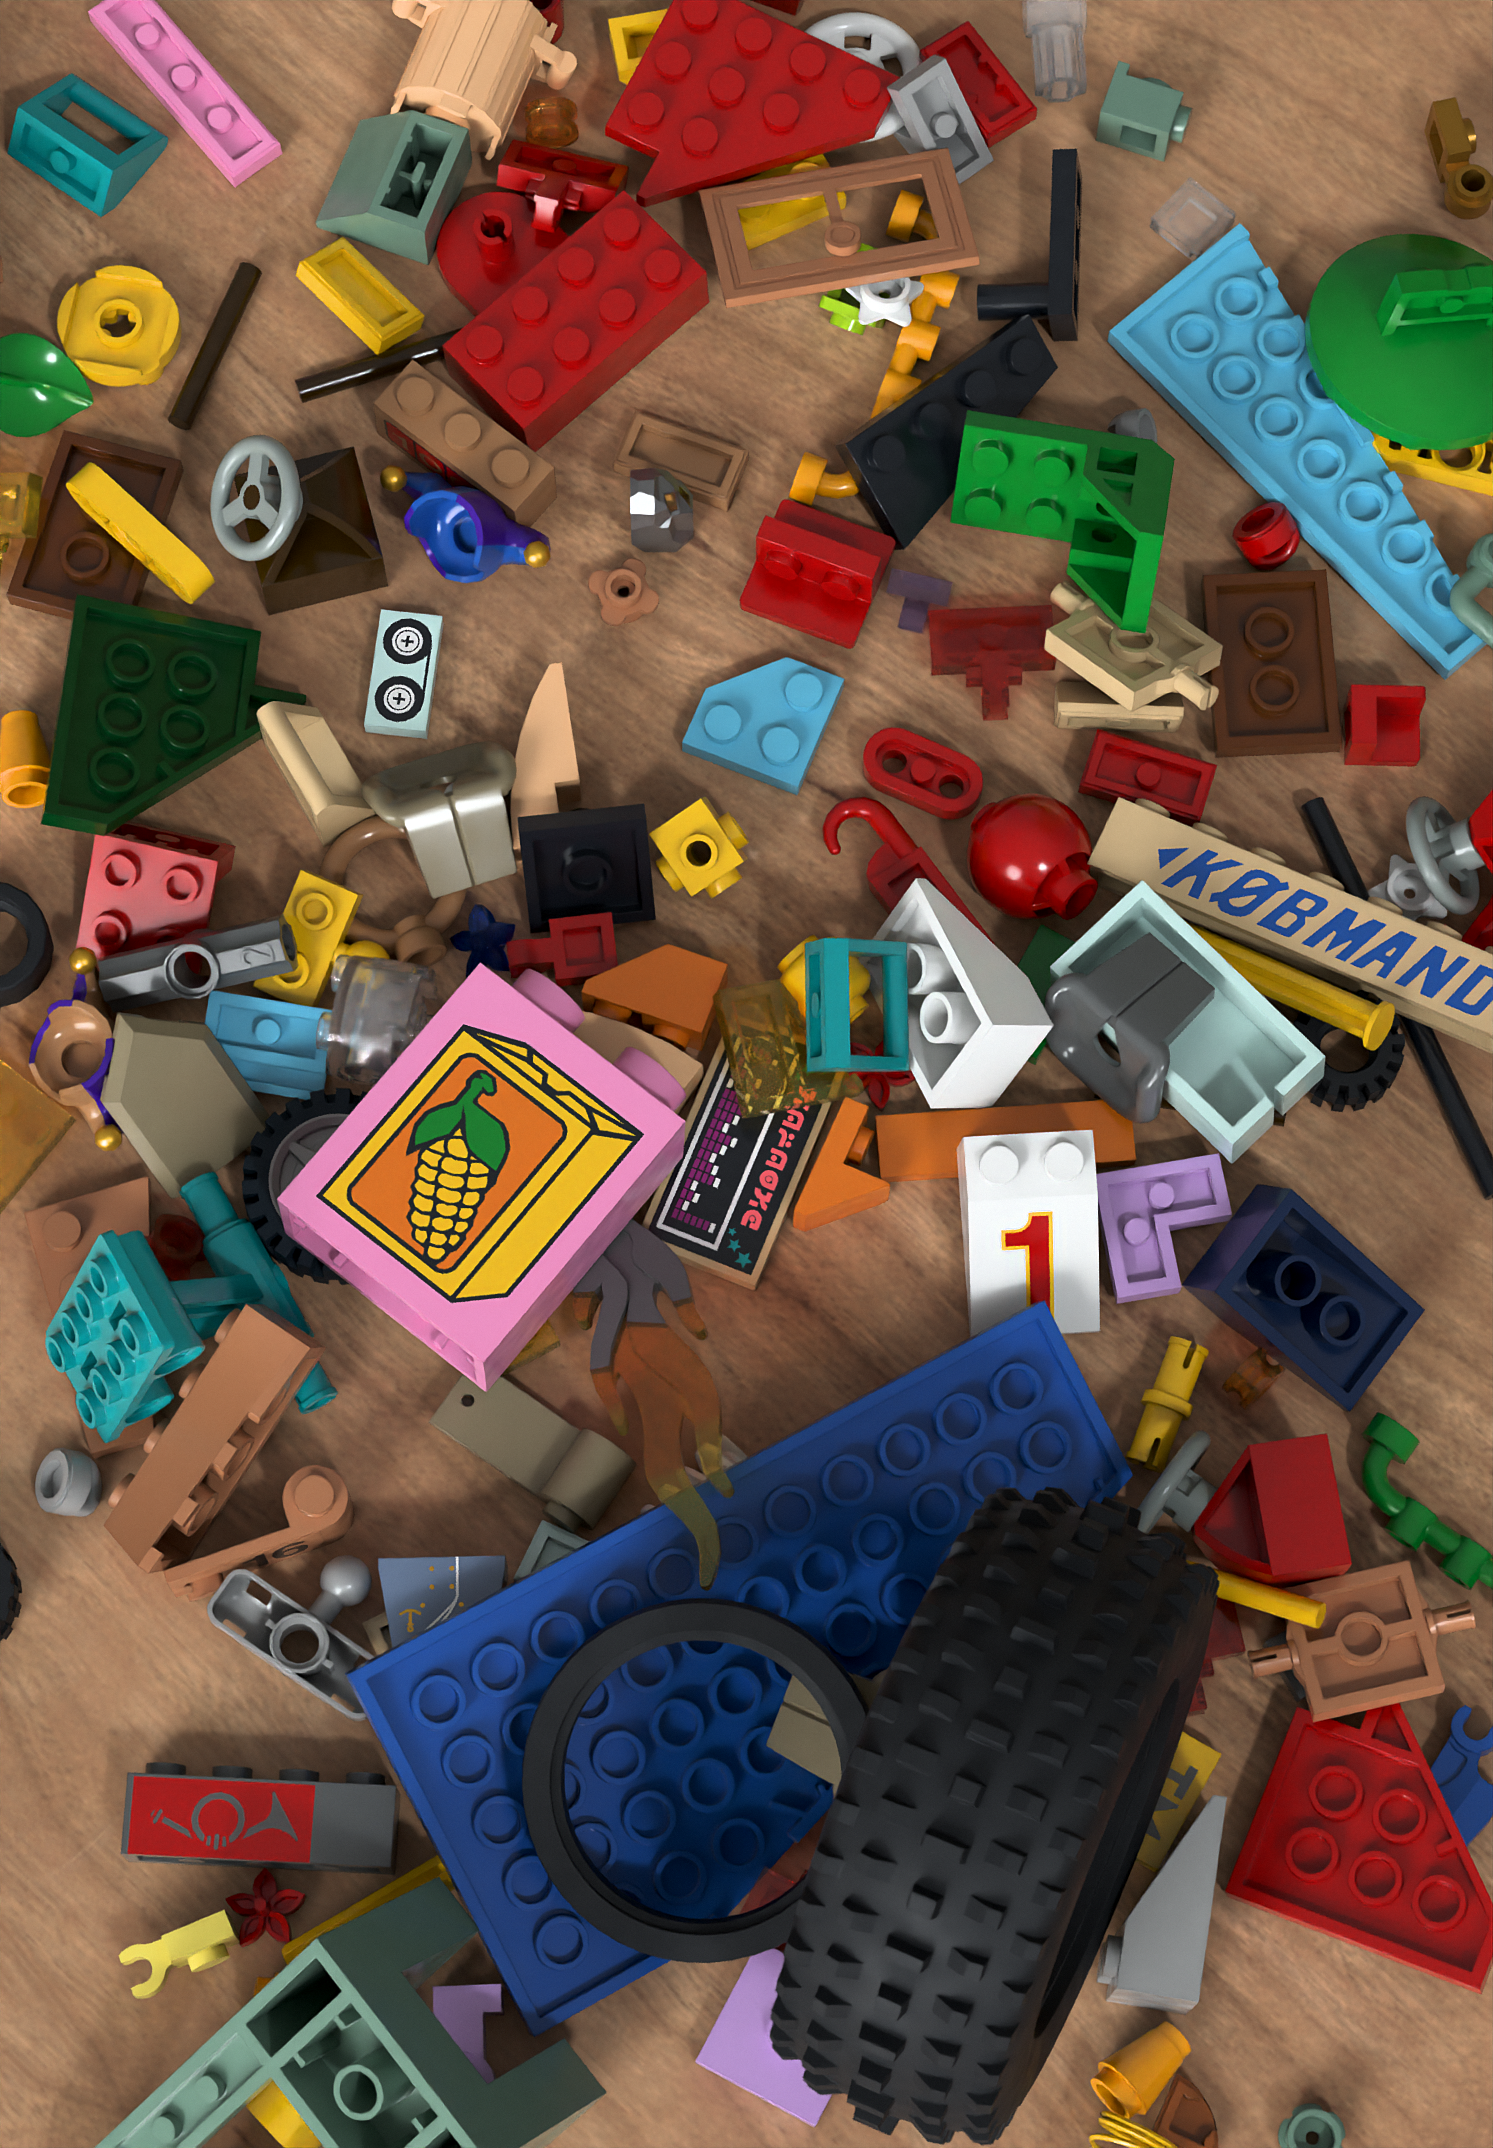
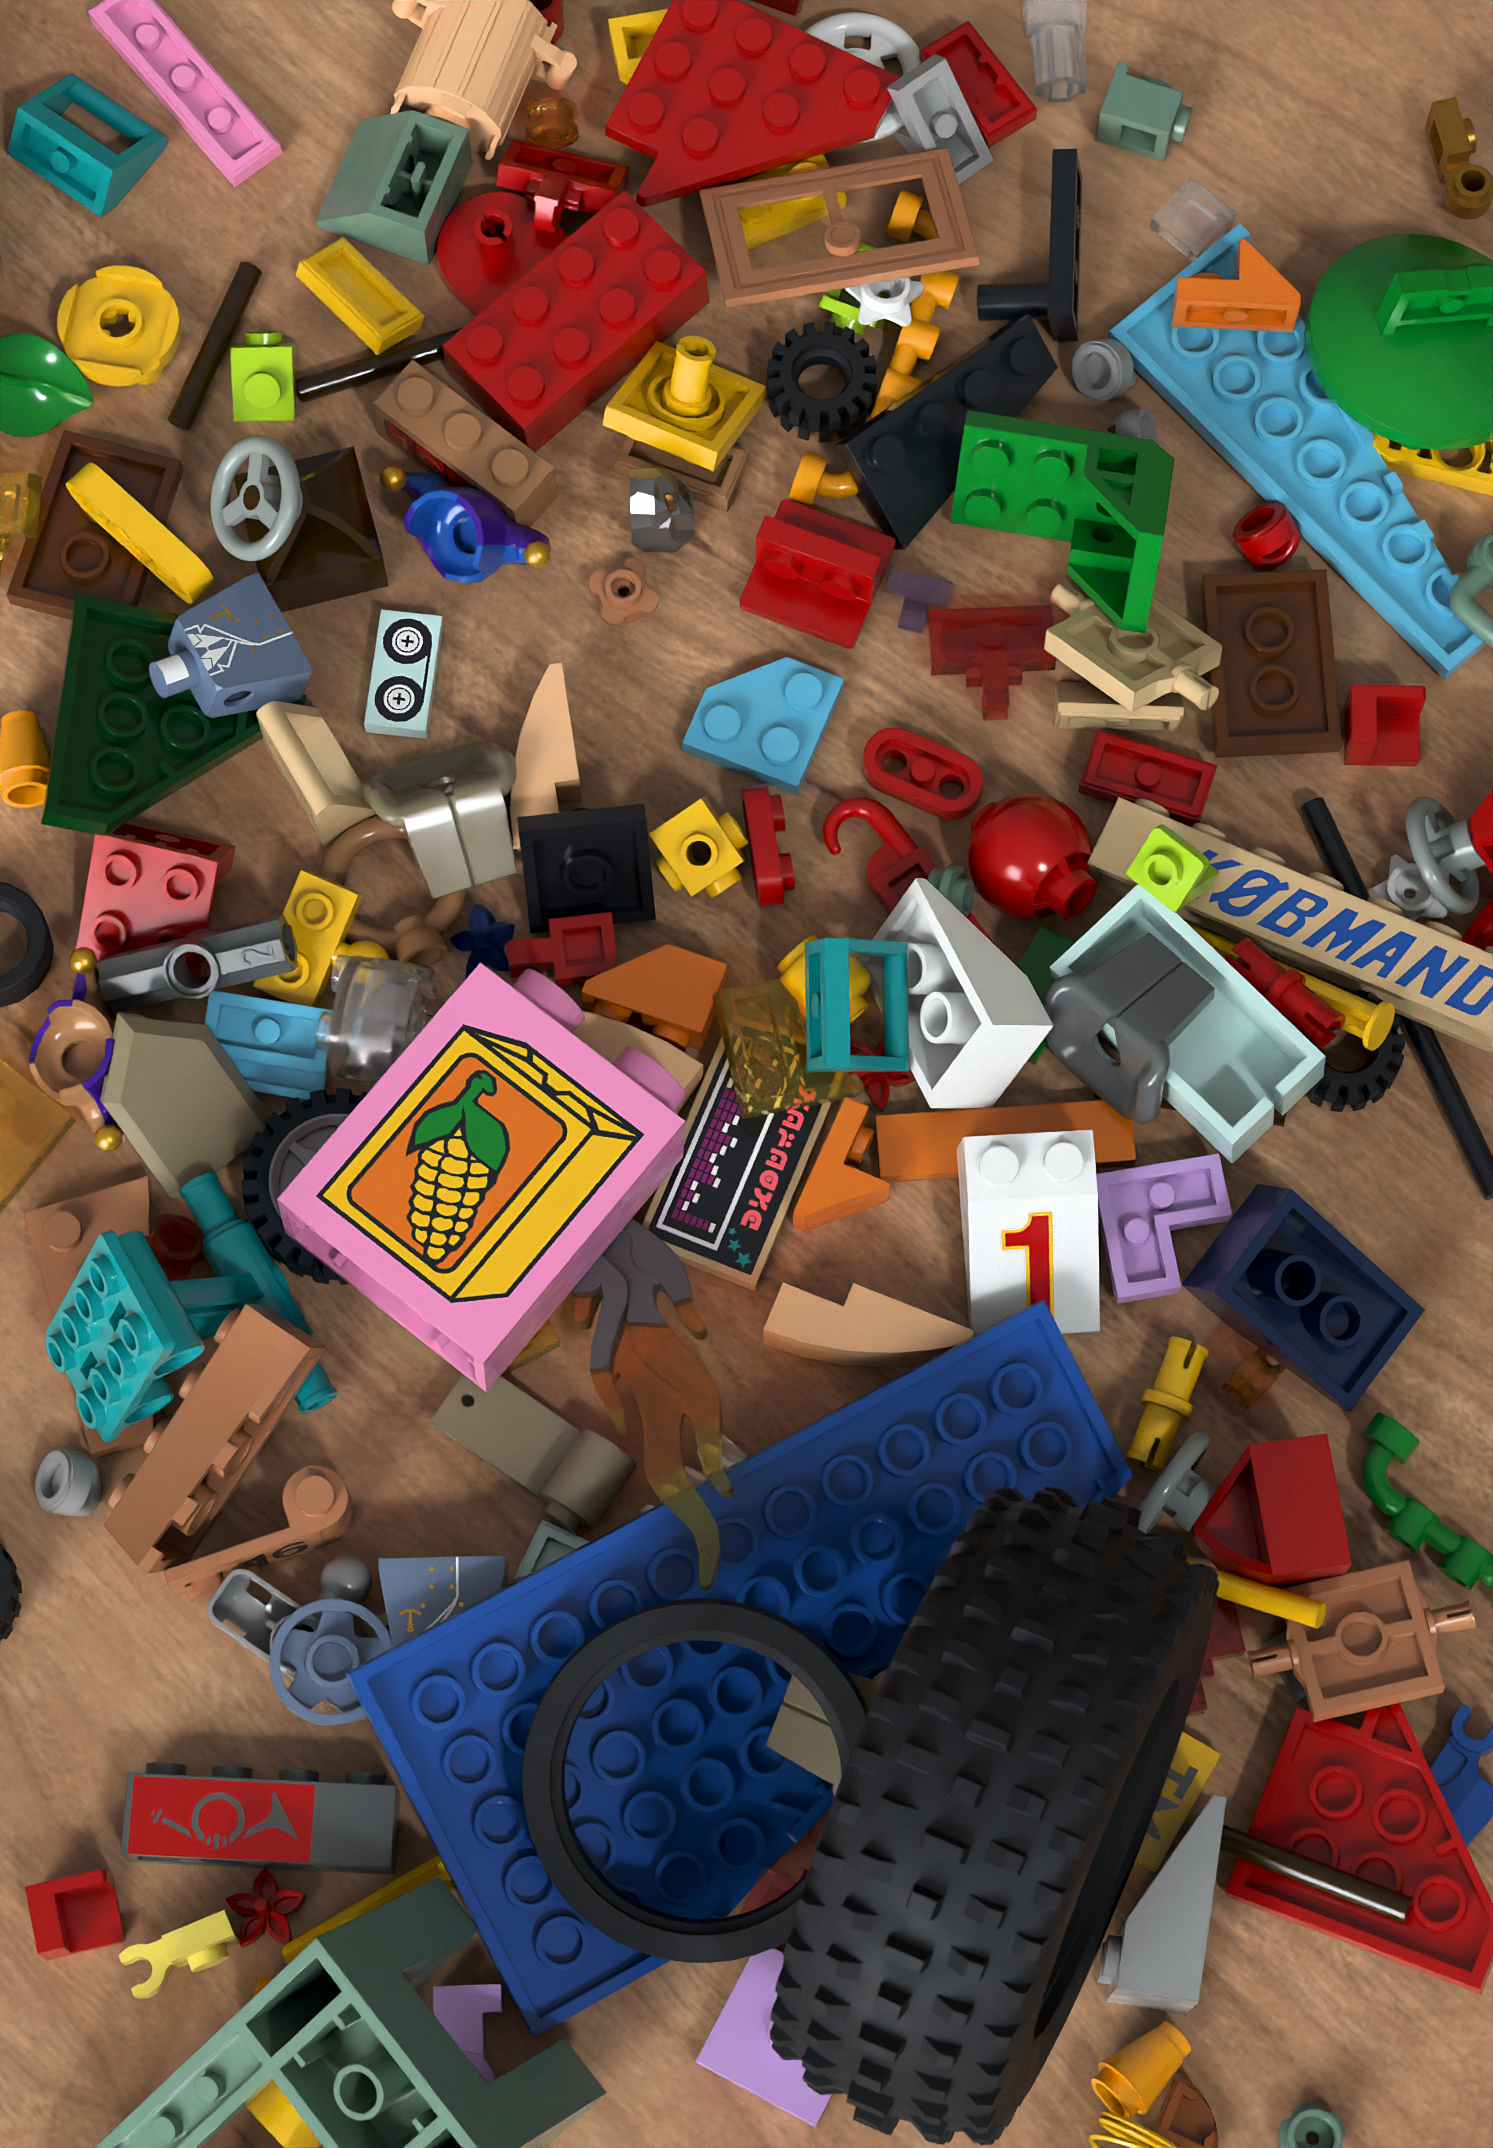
none -> red panel [25,1869,125,1960]
none -> sand blue torso [149,572,313,718]
none -> lime bracket [230,330,297,422]
none -> sand blue wheel [269,1599,392,1726]
none -> yellow plate [603,336,767,472]
none -> red plate [741,783,795,907]
none -> light nougat slope [763,1283,974,1368]
none -> black tyre [767,321,877,442]
none -> sand green plate [927,864,974,917]
none -> light grey tile [1071,338,1137,401]
none -> lime bracket [1125,824,1220,913]
none -> orange slope [1171,238,1301,332]
none -> dark brown bar [1219,1824,1414,1923]
none -> red pin [1225,937,1346,1048]

